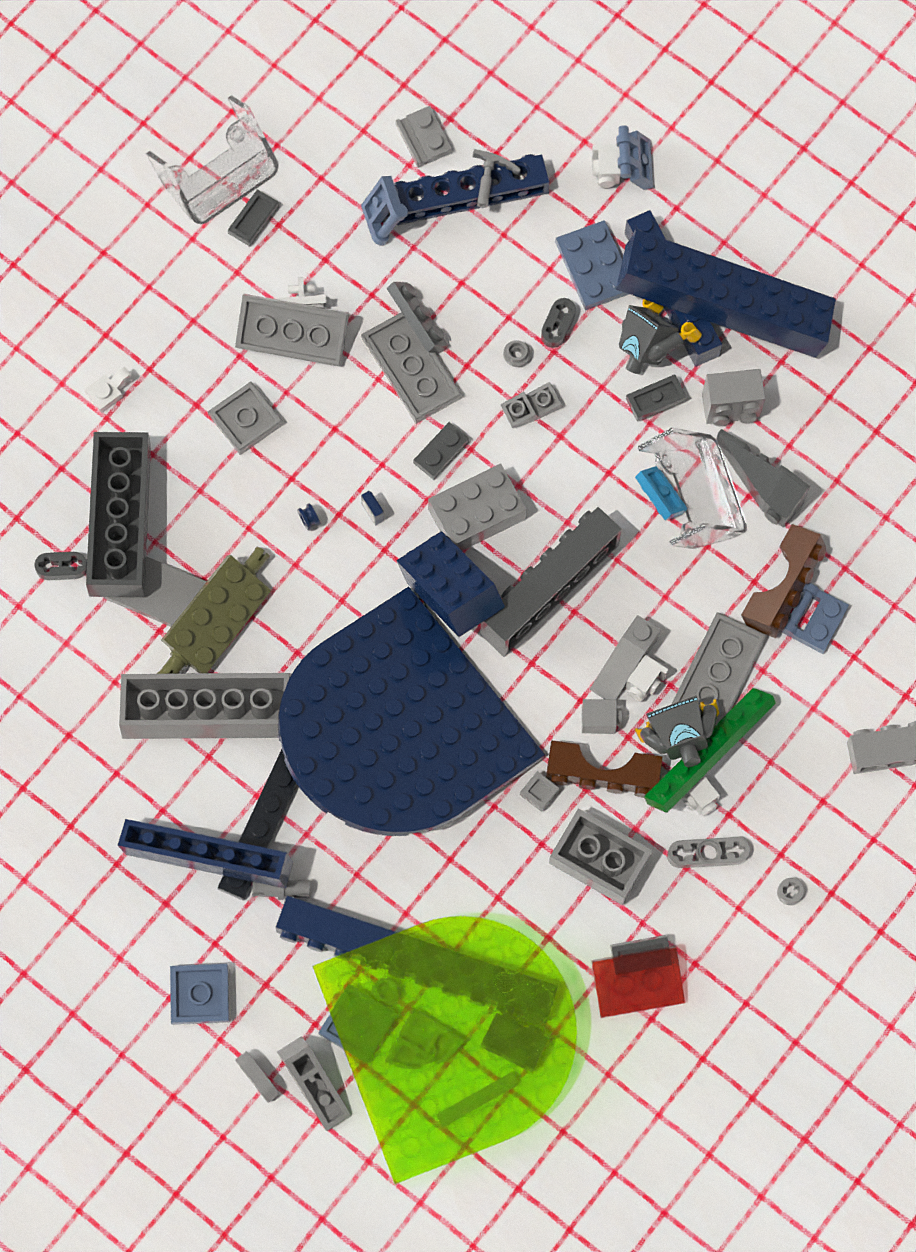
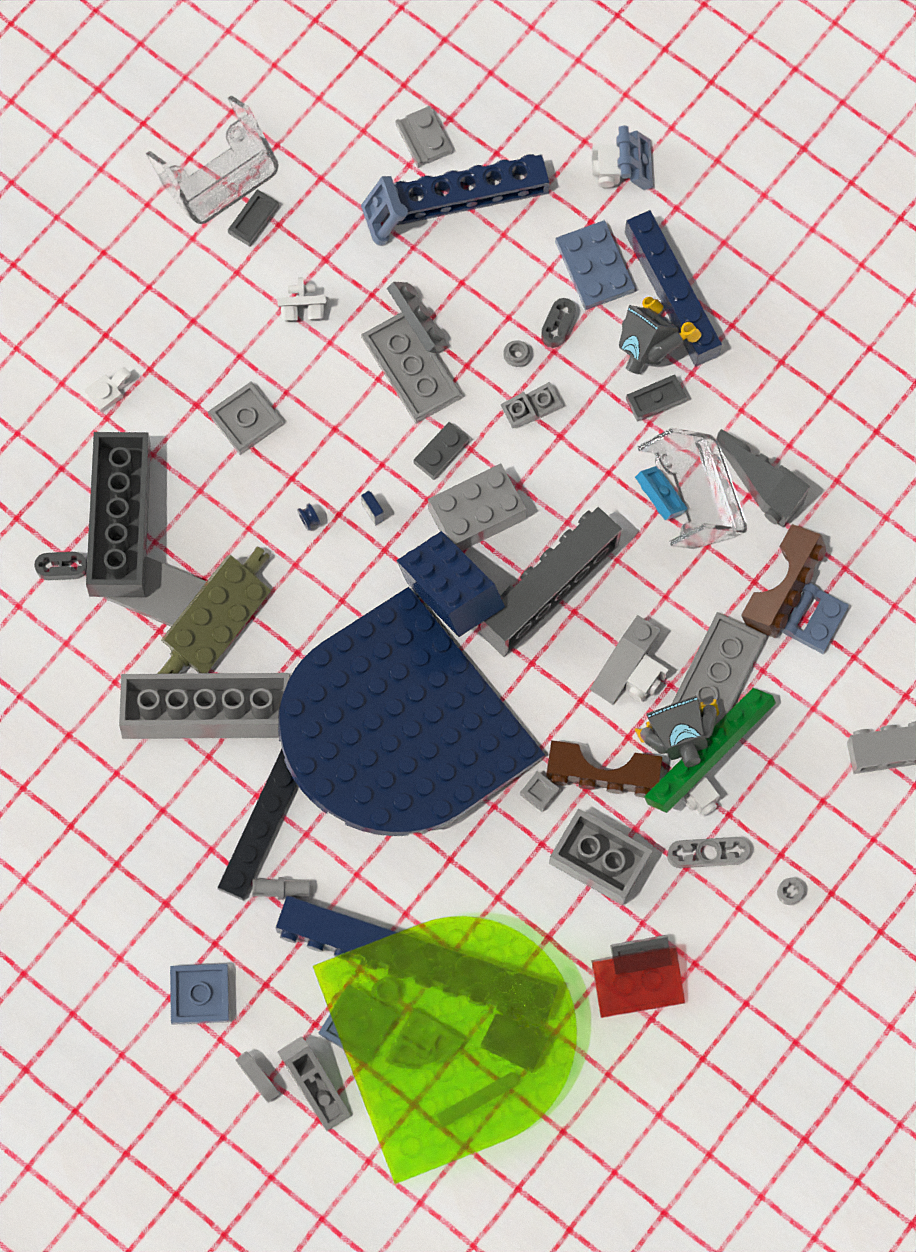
dark blue brick [117,819,293,889] -> none
light grey tile [235,294,349,366] -> none
light grey piece [473,149,520,208] -> none
light grey brick [581,699,622,734] -> none
dark blue brick [616,229,836,358] -> none
light grey brick [702,369,765,426] -> none

